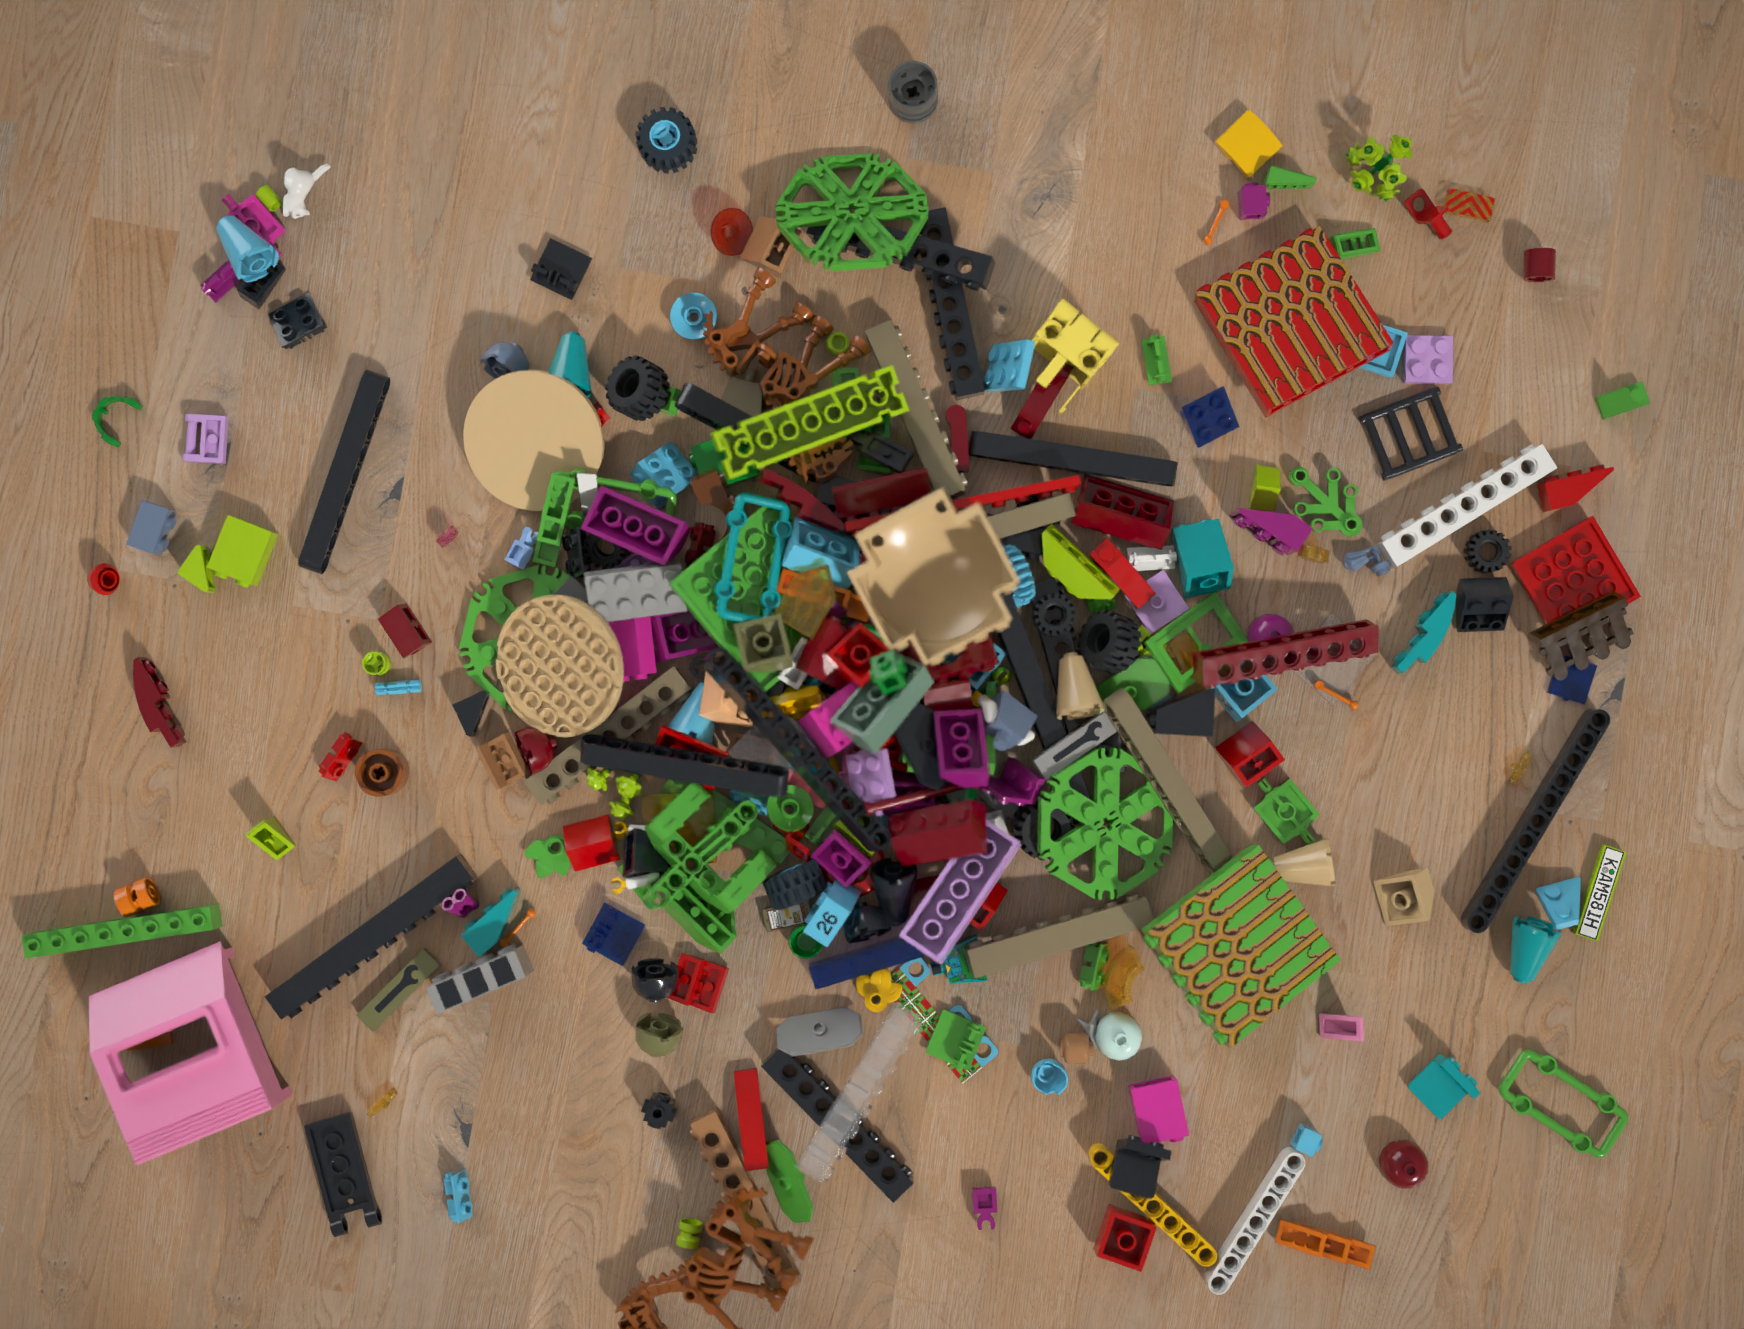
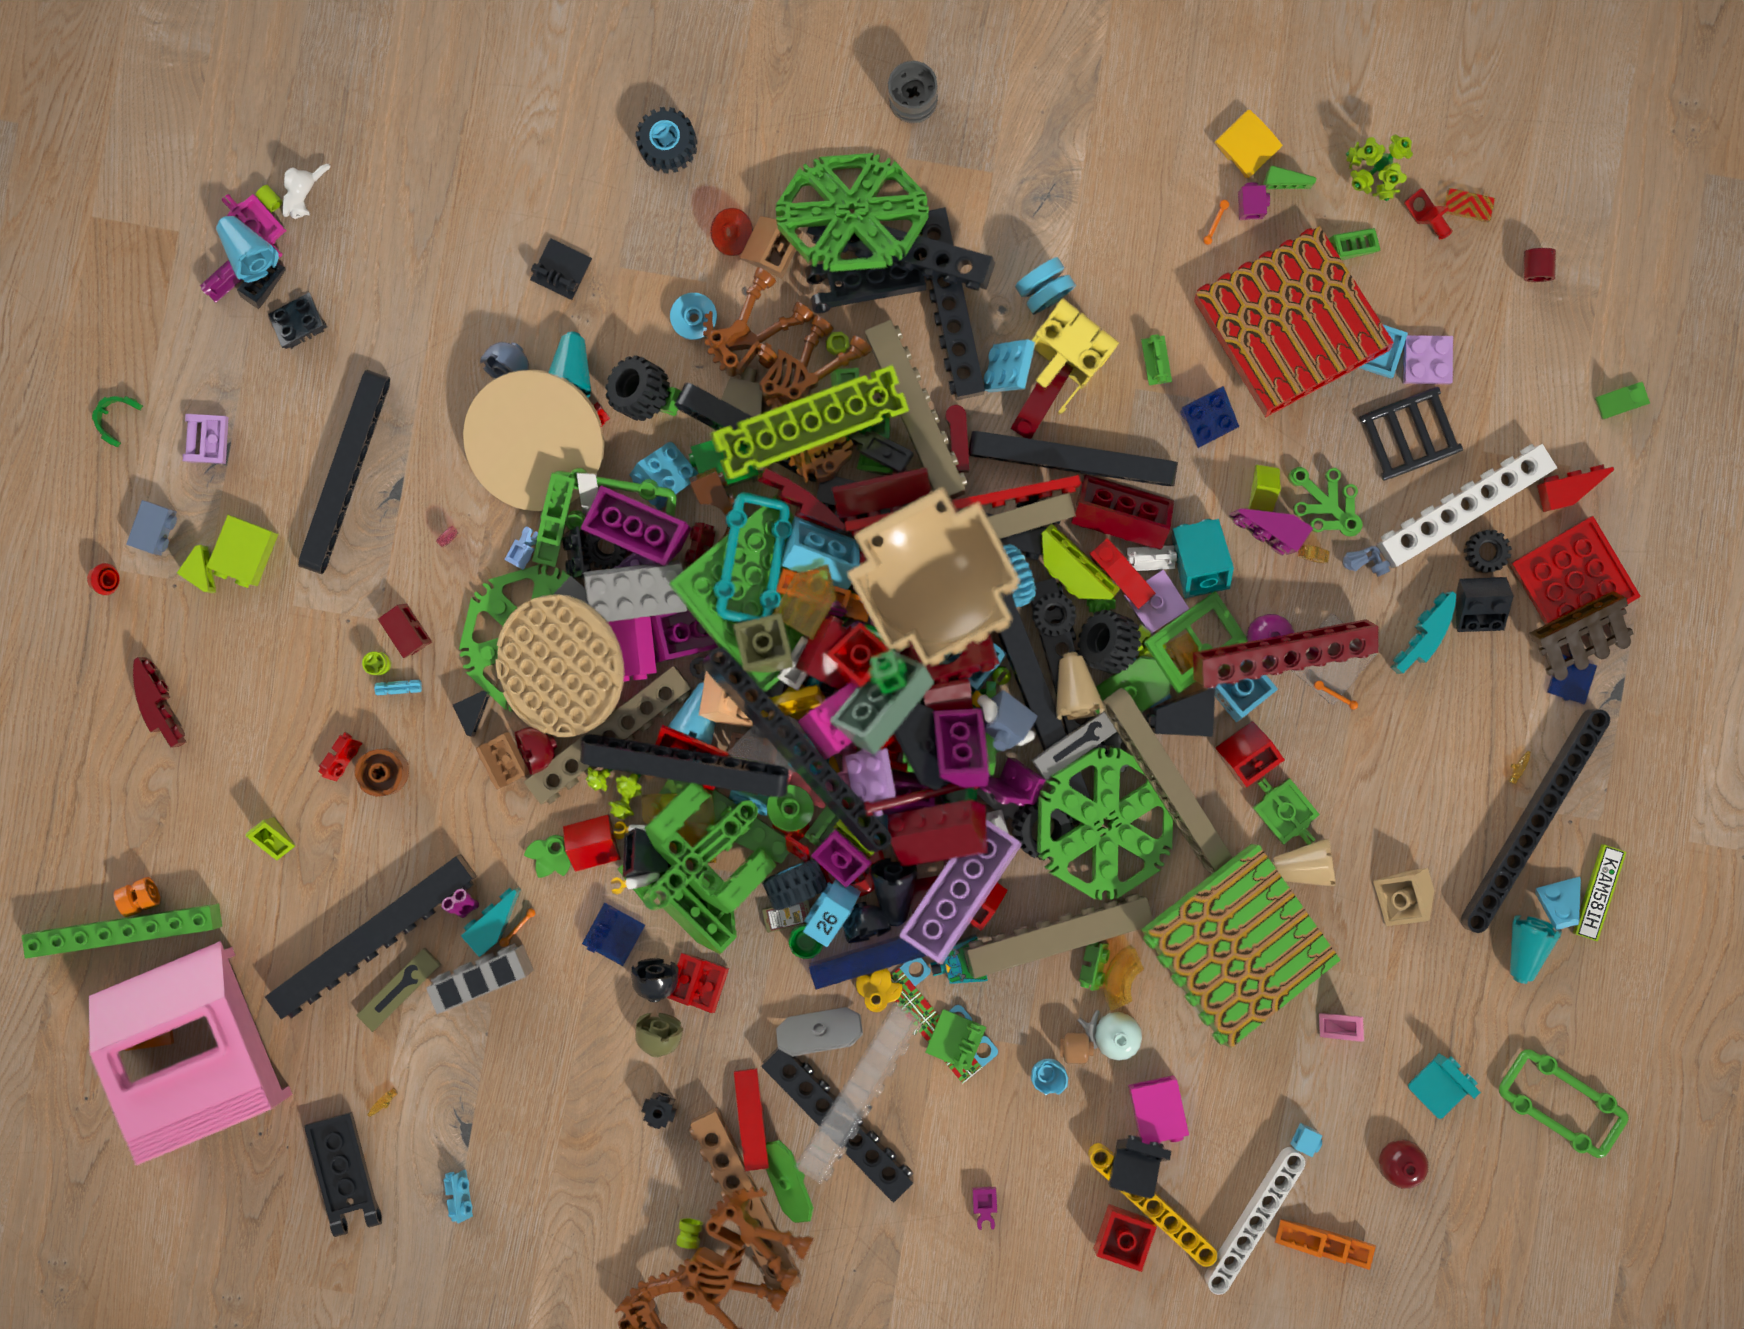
none -> black hinge [804,254,926,314]
none -> medium azure wheel [1015,257,1076,315]

